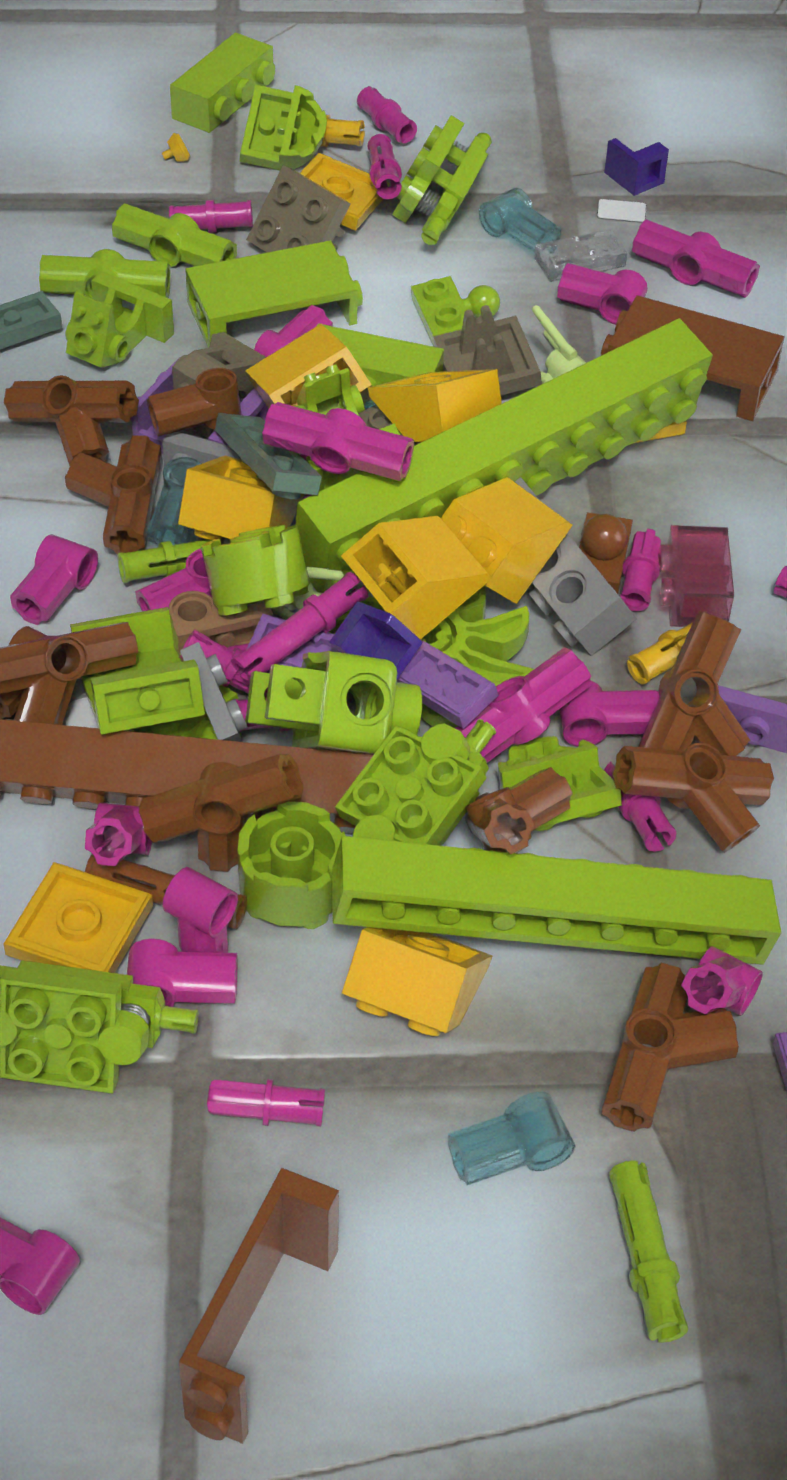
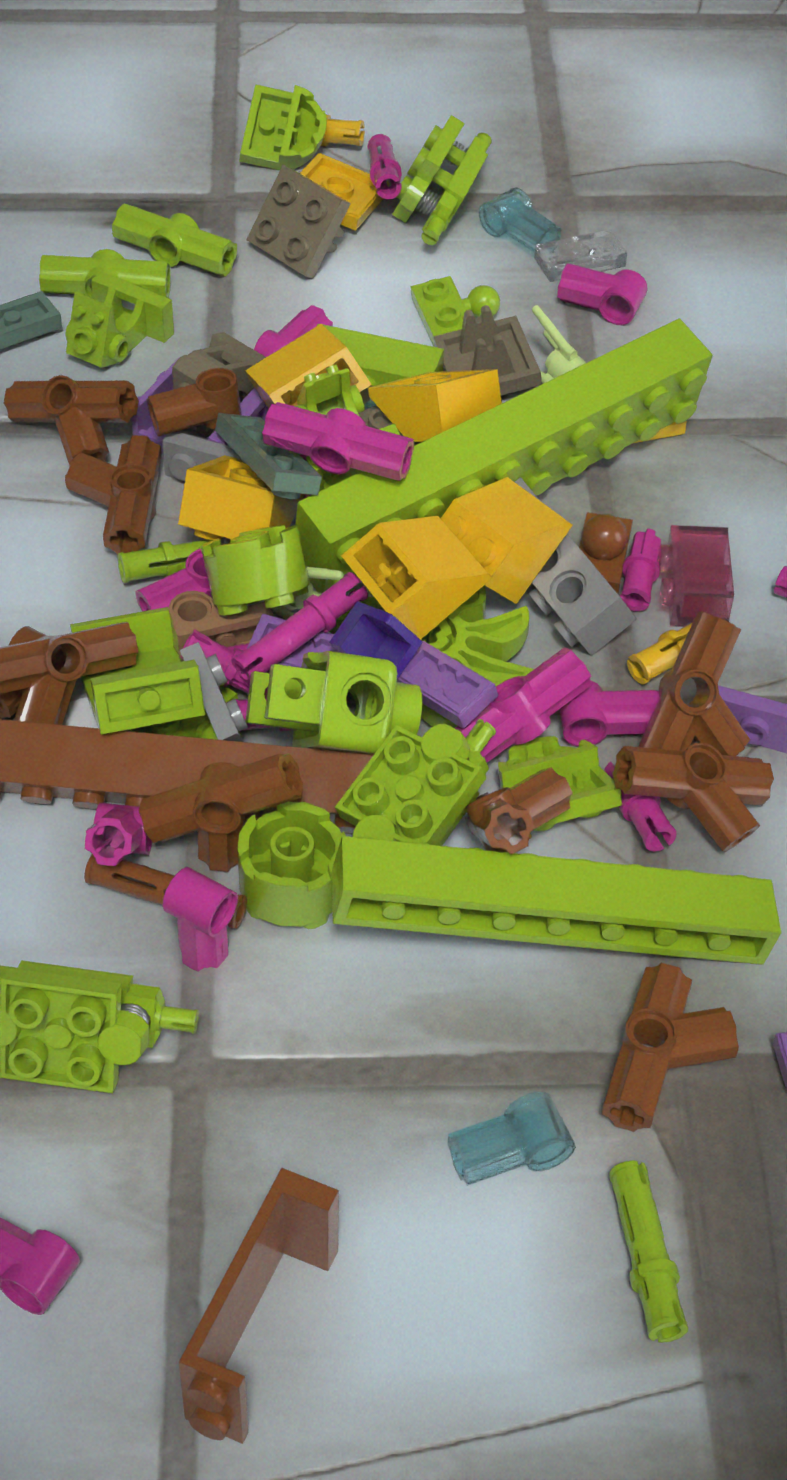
yellow plate [3,862,153,973] -> none
dark pink piece [10,534,98,625] -> none
dark pink piece [127,939,238,1007] -> none
clear light blue piece [147,457,202,546] -> none
yellow rock [162,133,190,162] -> none
dark pink pin [169,200,253,233] -> none
lime brick [170,32,275,133] -> none
lime panel [185,240,363,348] -> none
dark pink axle [207,1079,325,1127] -> none
yellow slope [341,927,493,1036] -> none
dark pink pin [357,86,417,143] -> none
white sticker [597,199,646,222] -> none
dark orange panel [601,295,785,421] -> none
dark purple panel [604,138,669,196] -> none
dark pink piece [632,219,760,298] -> none
dark pink piece [681,946,763,1016] -> none

